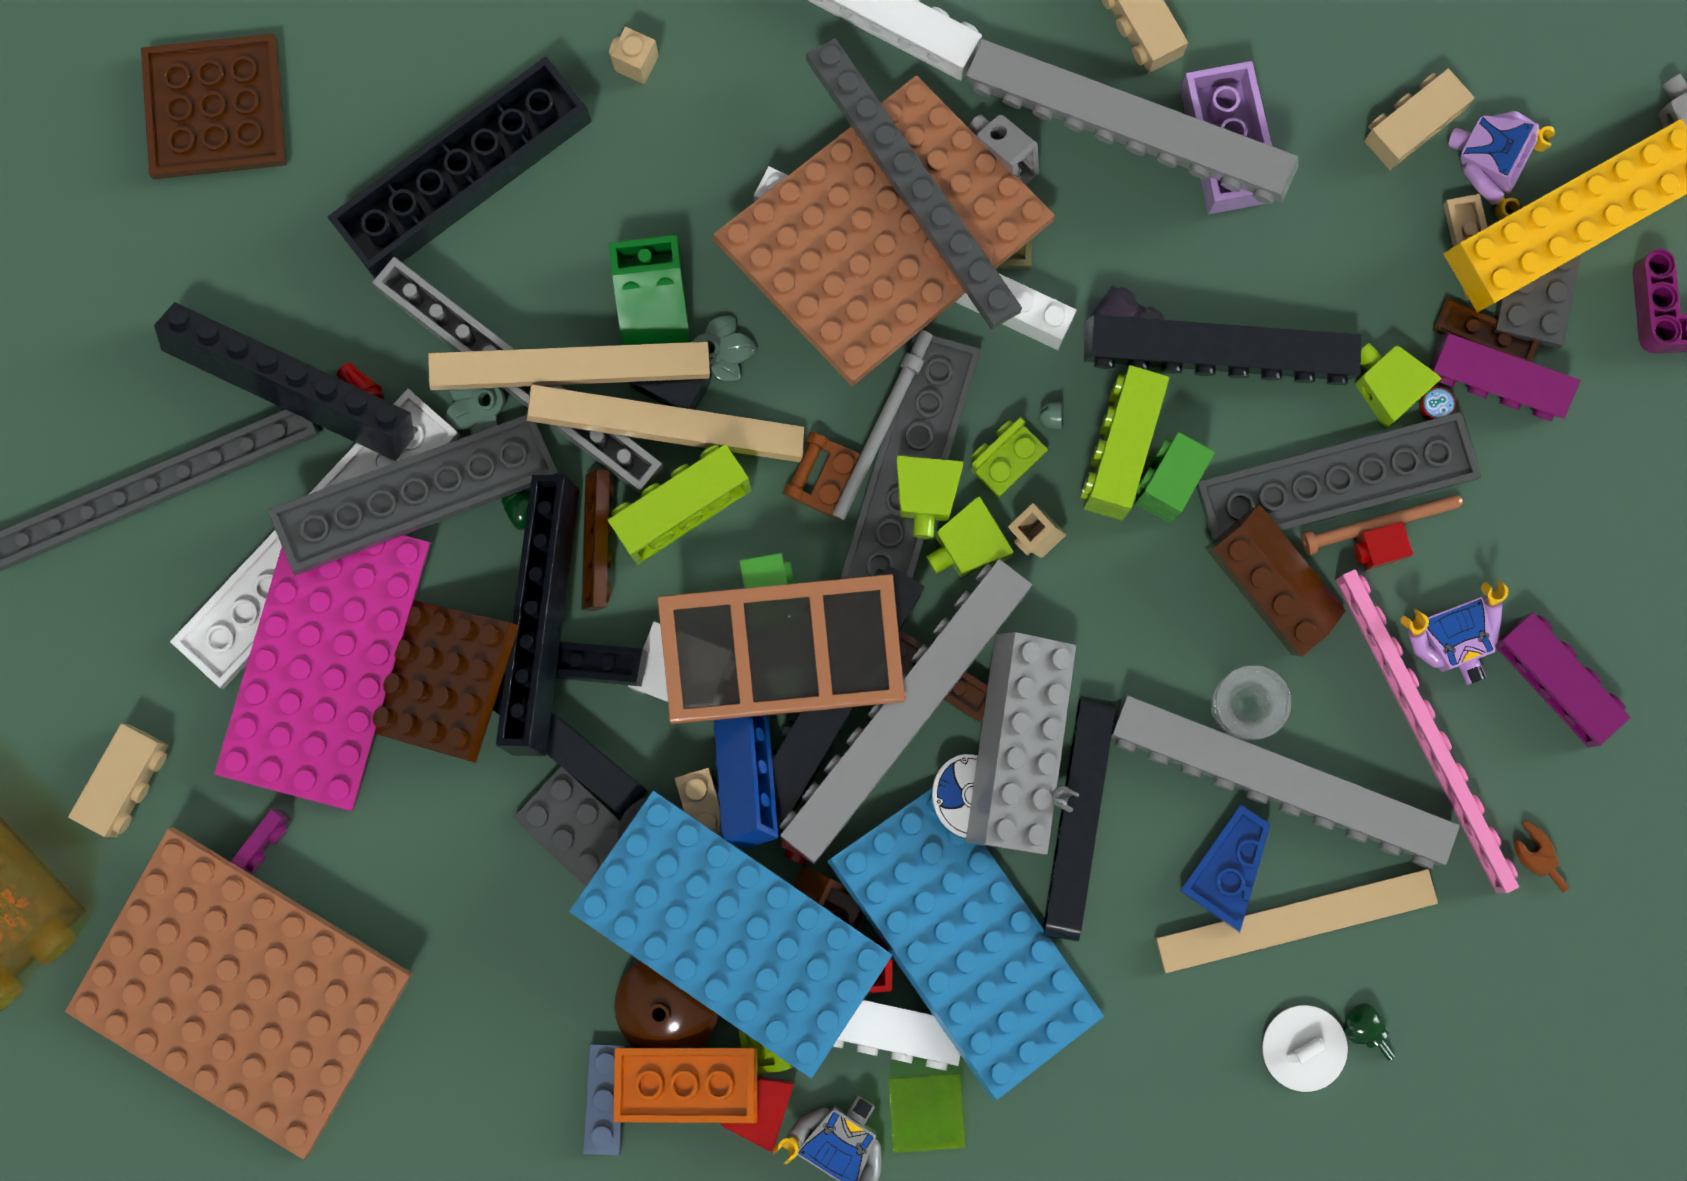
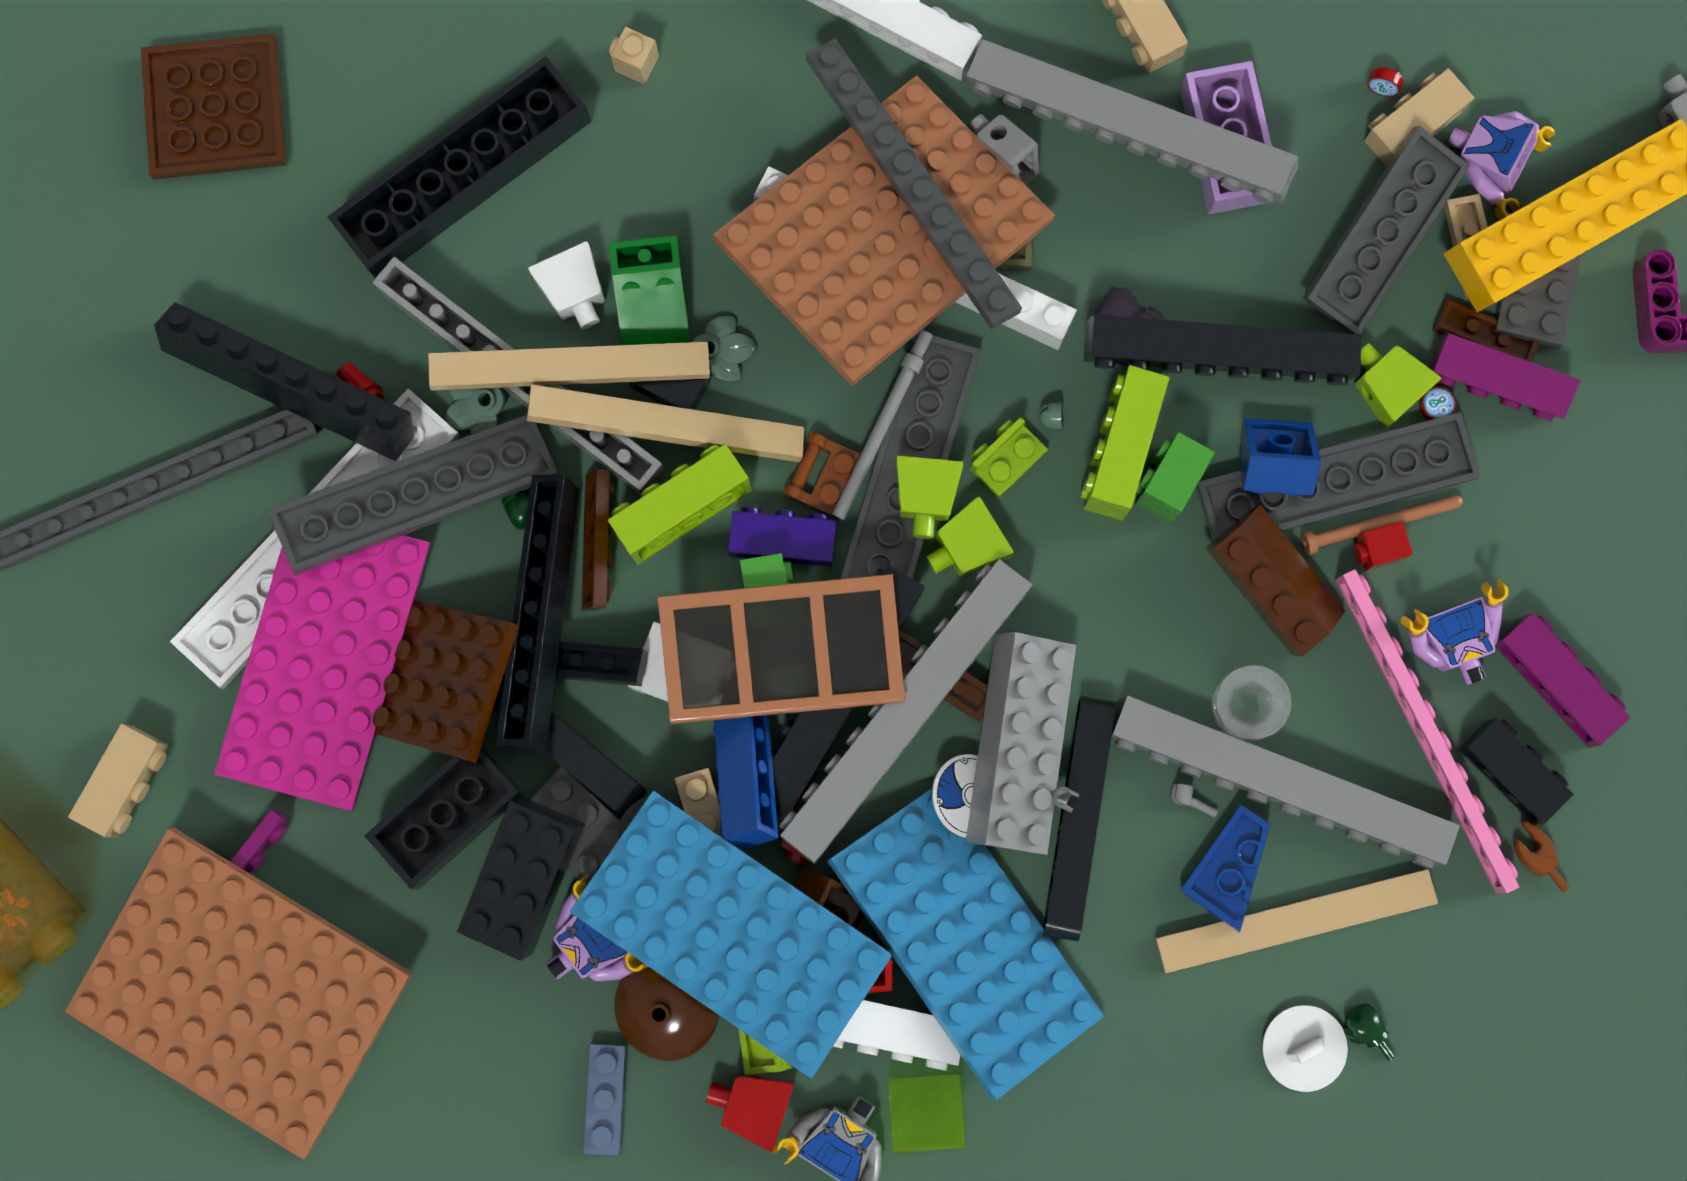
orange plate [613,1048,758,1123] -> none
tan brick [1008,503,1066,558] -> none
none -> black brick [364,746,525,889]
none -> black brick [457,797,585,961]
none -> white torso [528,241,605,330]
none -> torso [546,874,648,982]
none -> dark purple brick [728,507,836,567]
none -> light grey hand [1171,784,1218,818]
none -> blue slope [1240,418,1321,496]
none -> dark grey plate [1302,126,1470,334]
none -> tile [1367,67,1404,97]
none -> black brick [1458,718,1574,825]

